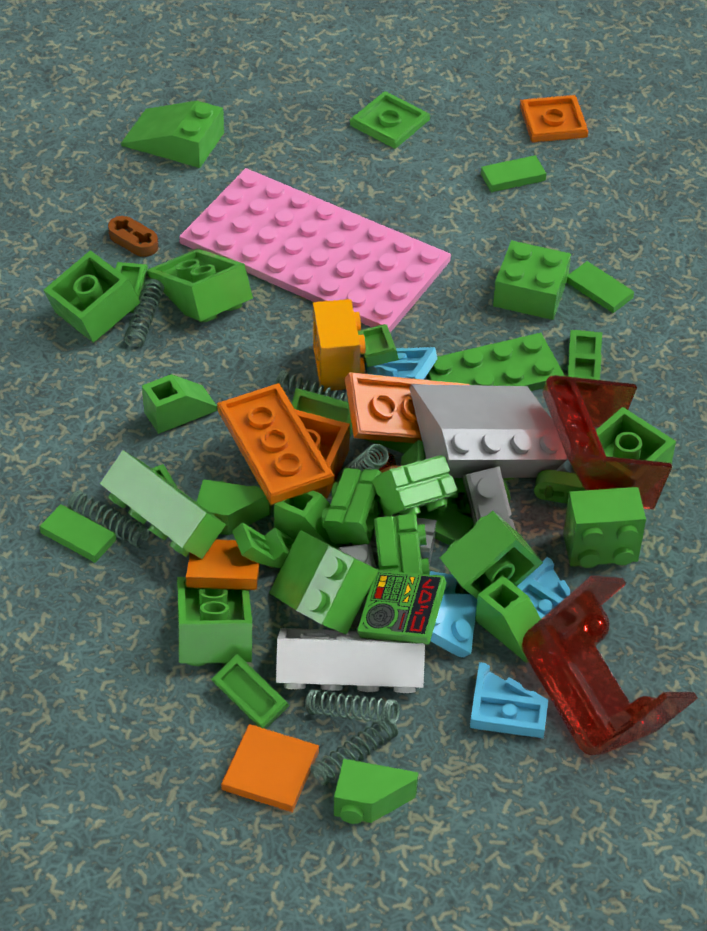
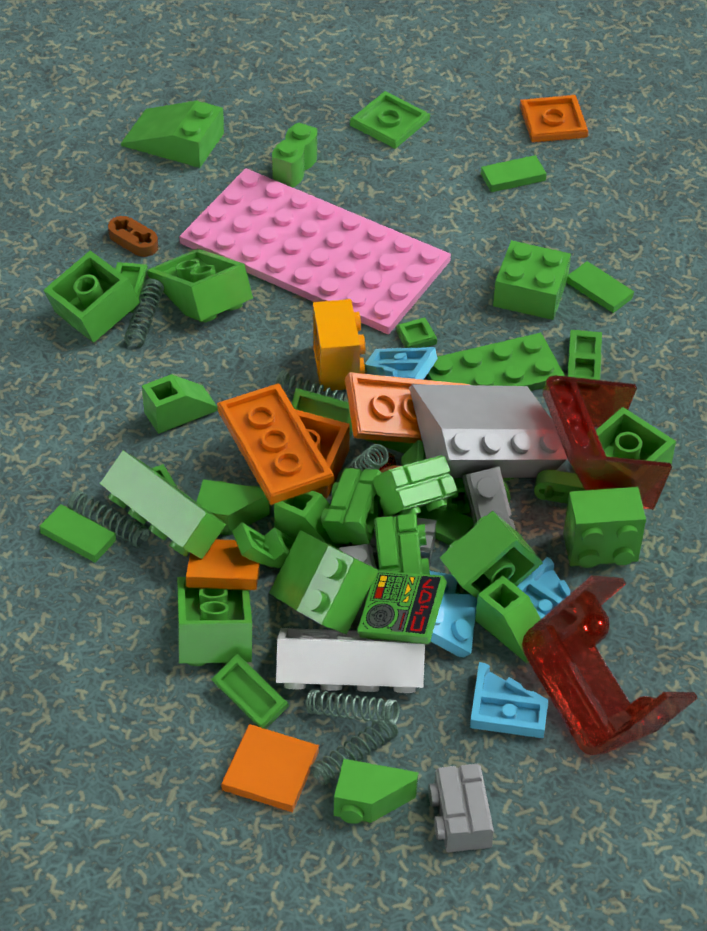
bright green tile [358,324,399,368] -> none
none -> bright green brick [272,123,317,188]
none -> bright green tile [396,317,437,348]
none -> light grey brick [428,764,494,853]

